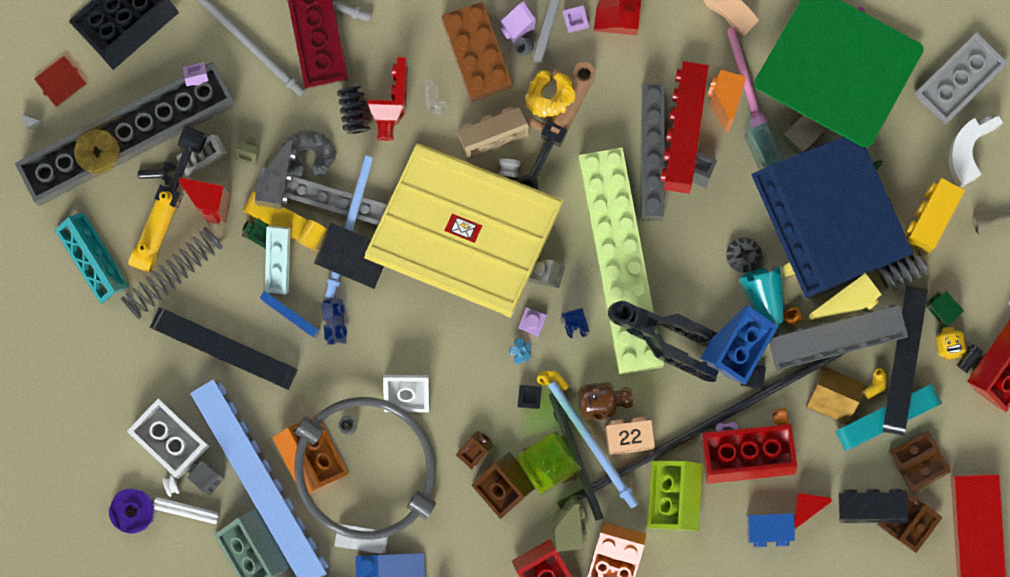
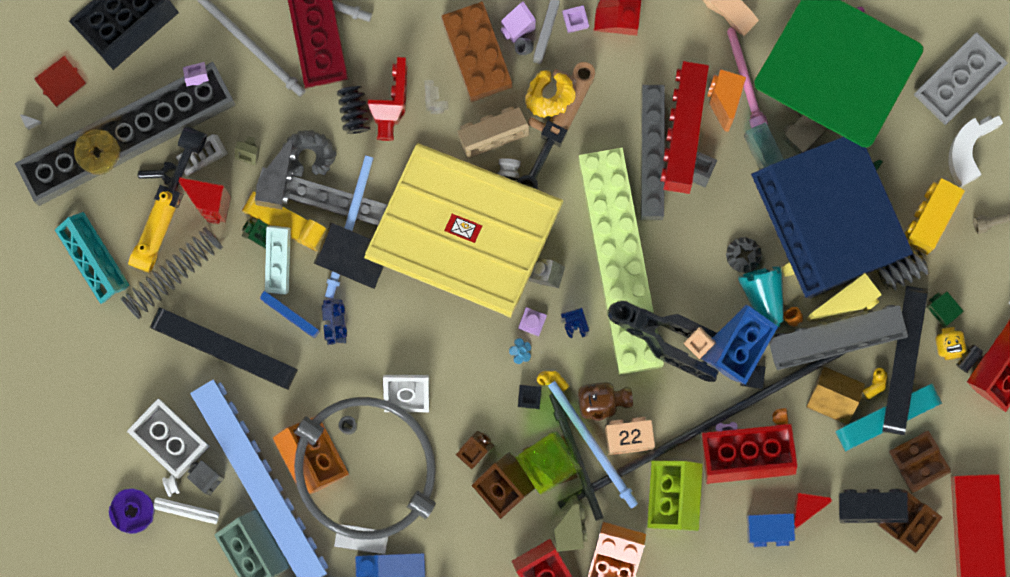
none -> light nougat tile [684,327,716,359]

